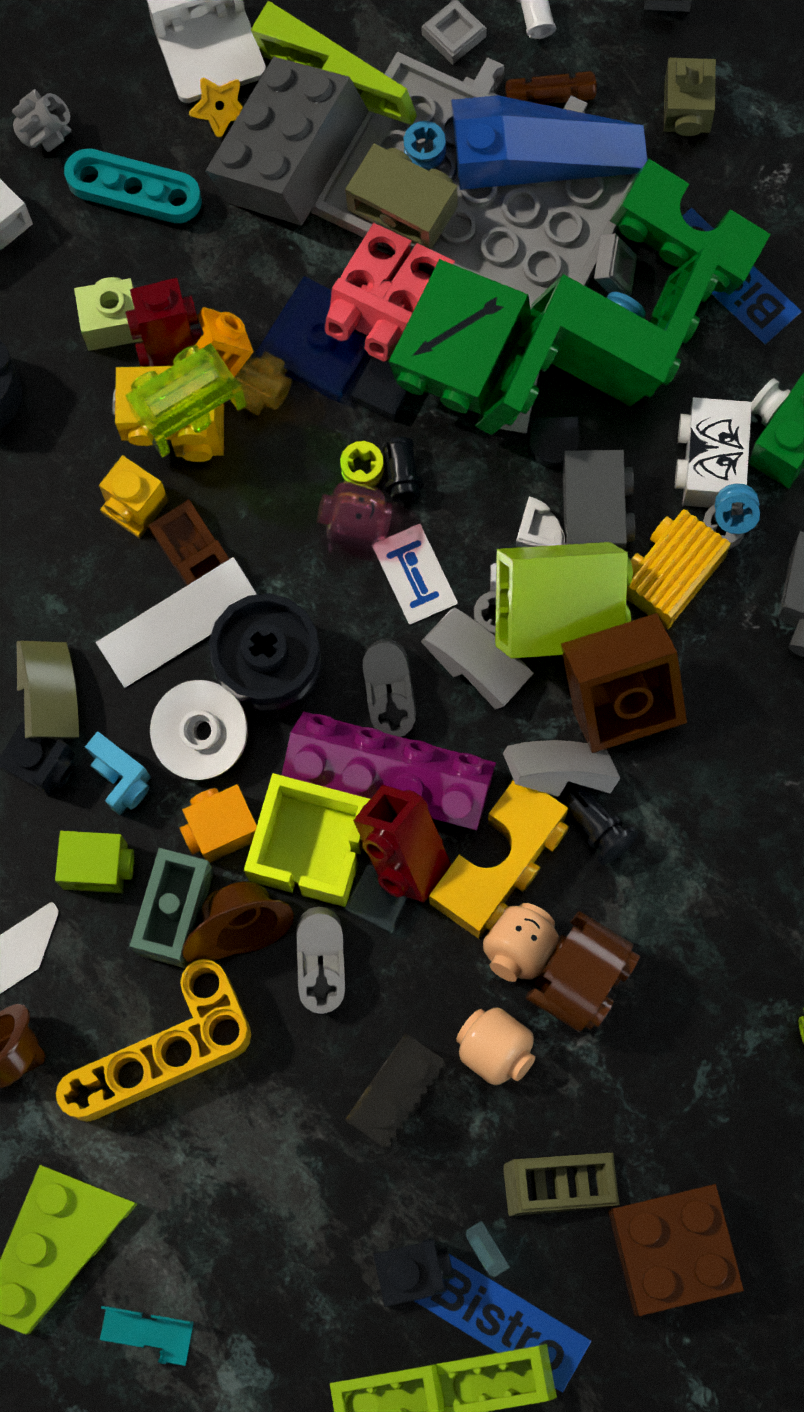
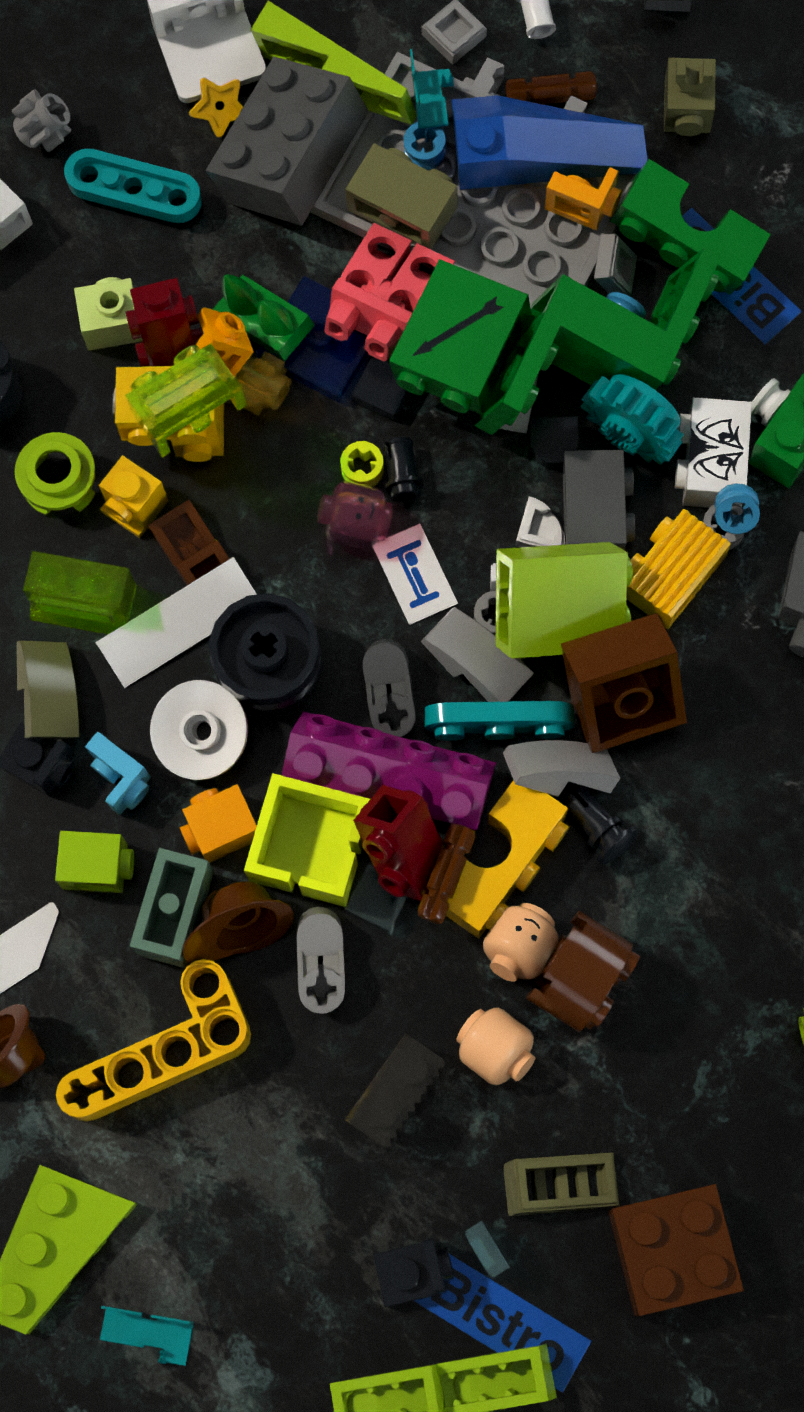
none -> lime piece [15,432,96,516]
none -> clear neon green window [23,551,137,634]
none -> green tile [213,274,315,361]
none -> teal piece [410,49,454,129]
none -> reddish brown axle [417,823,475,924]
none -> teal plate [424,701,575,741]
none -> light orange bracket [545,167,622,231]
none -> teal gear [581,374,684,465]

